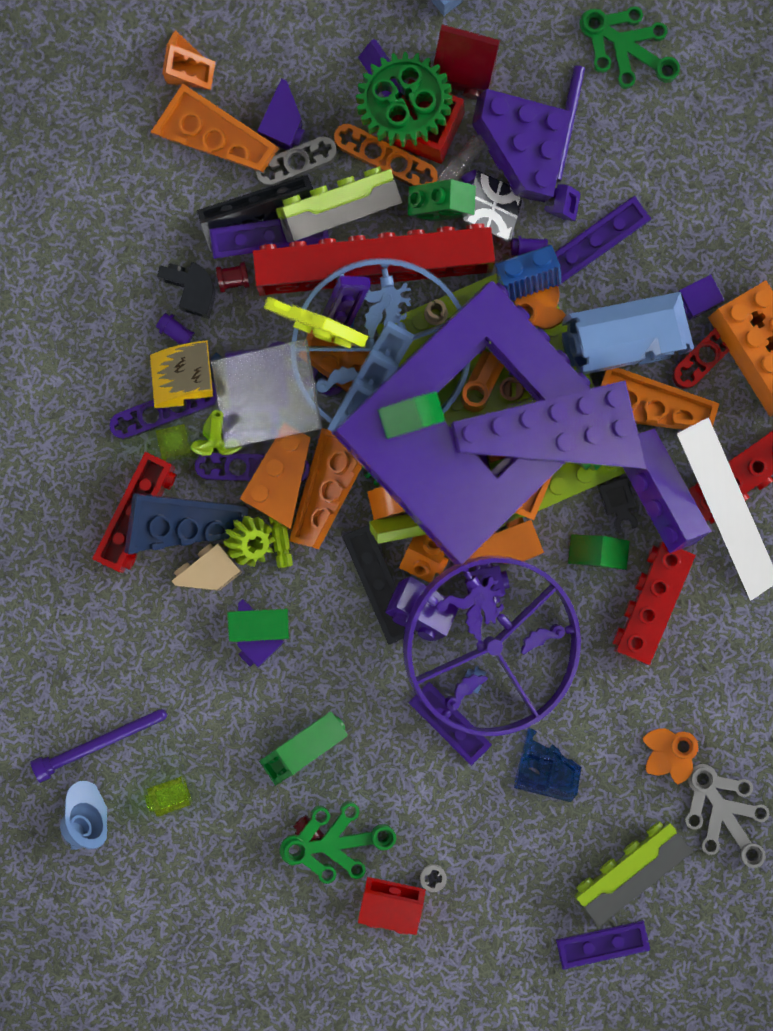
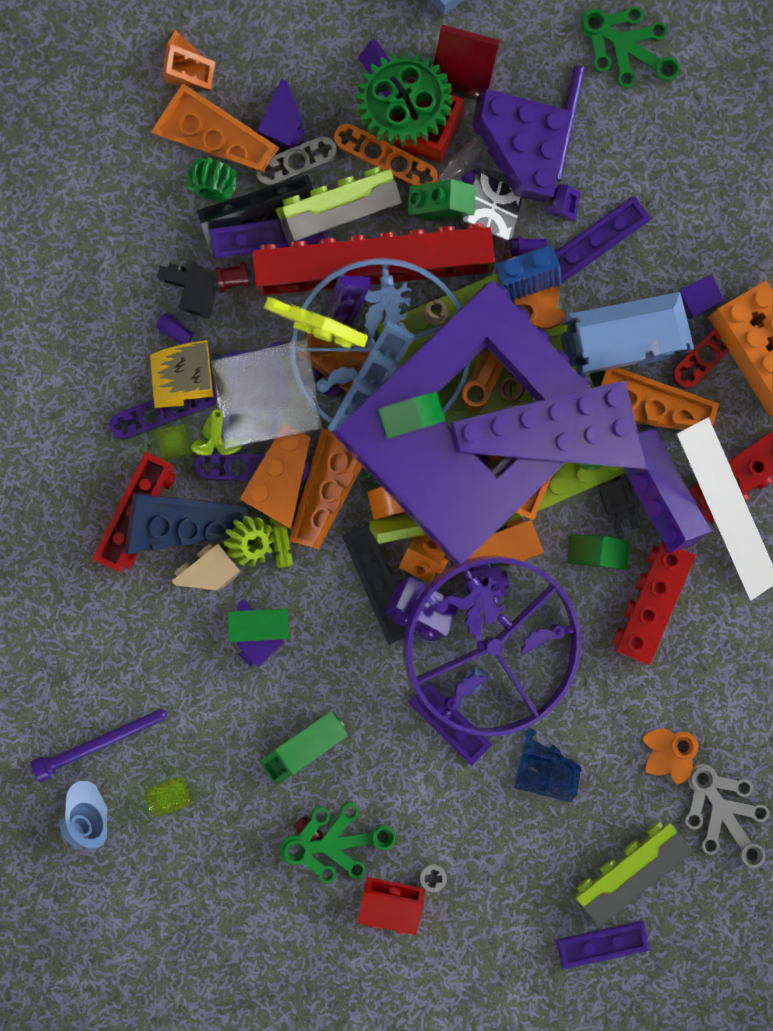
none -> green gear [186,157,237,202]

